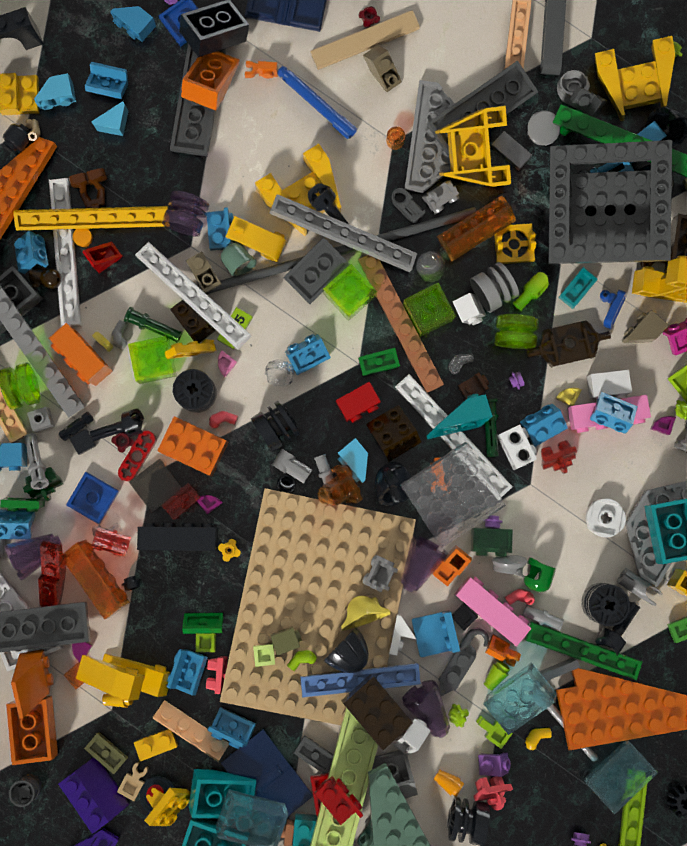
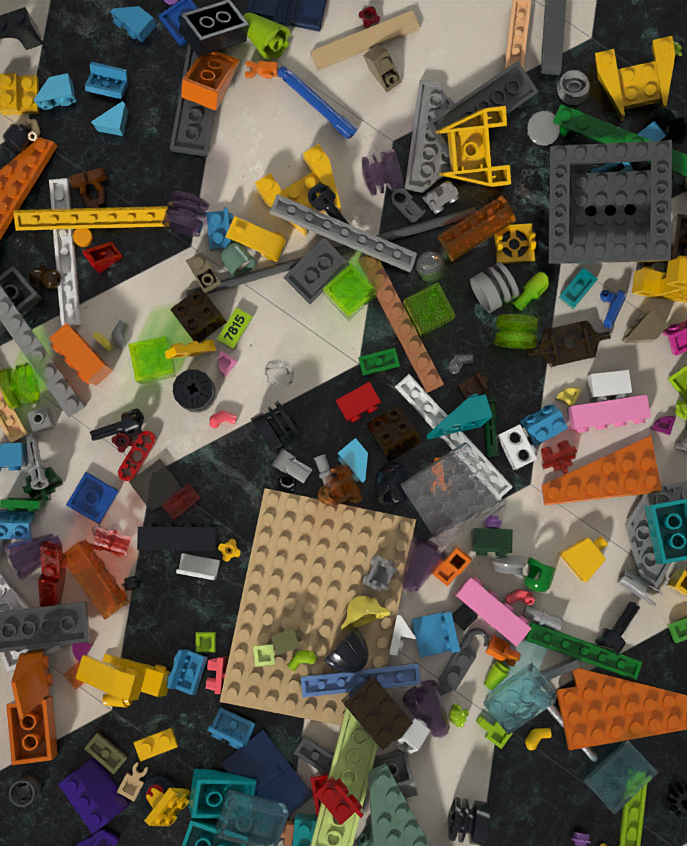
dark azure bracket [14,231,48,274] -> none
black axle [59,412,94,441] -> none
black tile [69,429,96,455] -> none
dark green pin [124,307,182,343] -> none
white tile [135,242,252,350] -> none
light nougat plate [153,700,229,762] -> none
orange brick [157,416,229,477] -> none
green plate [182,613,224,634] -> none
magenta tile [196,495,223,515] -> none
dark azure bracket [285,334,331,375] -> none
clear orange wheel [386,126,405,150] -> none
light orange cone [434,769,464,797] -> none
white brick [453,293,487,325] -> none
coral hips [473,776,513,811] -> none
medium lavender bracket [478,753,511,777] -> none
flat silver tile [491,131,532,171] -> none
medium lavender plate [509,371,525,389] -> none
dark grey slope [568,86,608,118] -> none
black wheel [581,583,630,626] -> none
white plate [585,499,626,537] -> none
dark azure bracket [590,392,638,434] -> none
none -> white panel [176,553,221,580]
none -> lime cone [243,12,291,62]
none -> clear purple wheel [361,149,403,196]
none -> orange wing [541,436,662,506]
none -> yellow torso [558,536,608,583]

